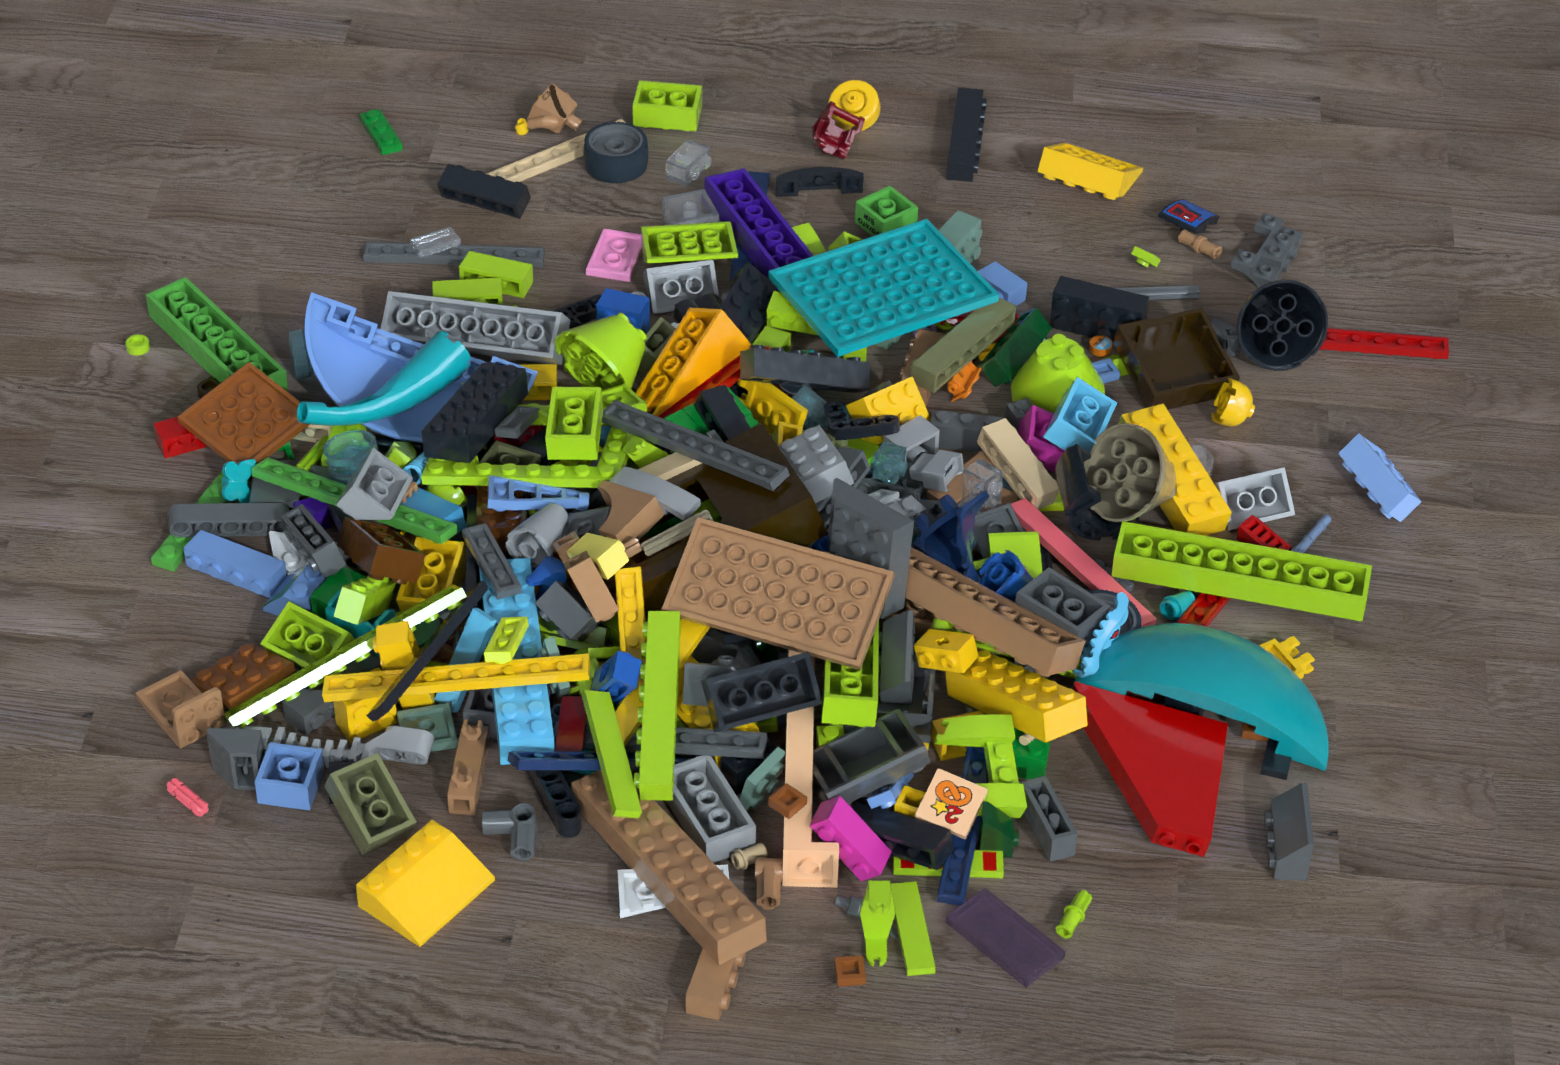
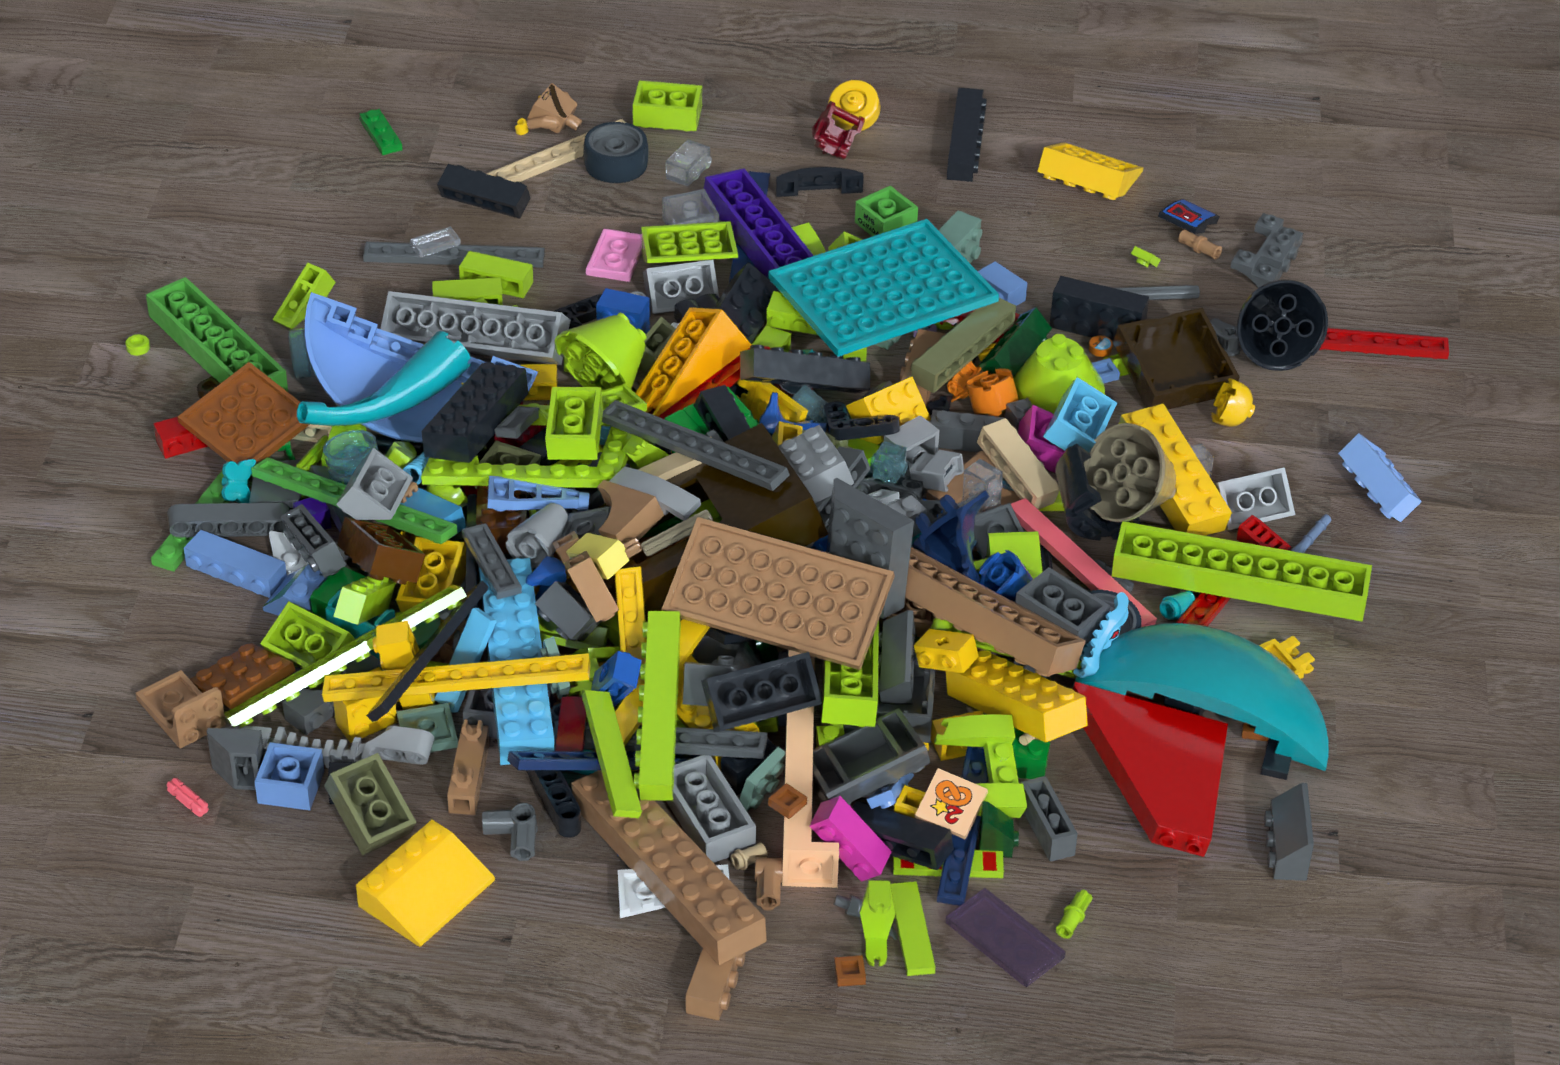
neon yellow plate [484,616,529,664] -> none
none -> lime slope [273,262,336,330]
none -> blue animal [759,393,827,437]
none -> black tile [926,396,952,415]
none -> orange brick [966,368,1019,417]

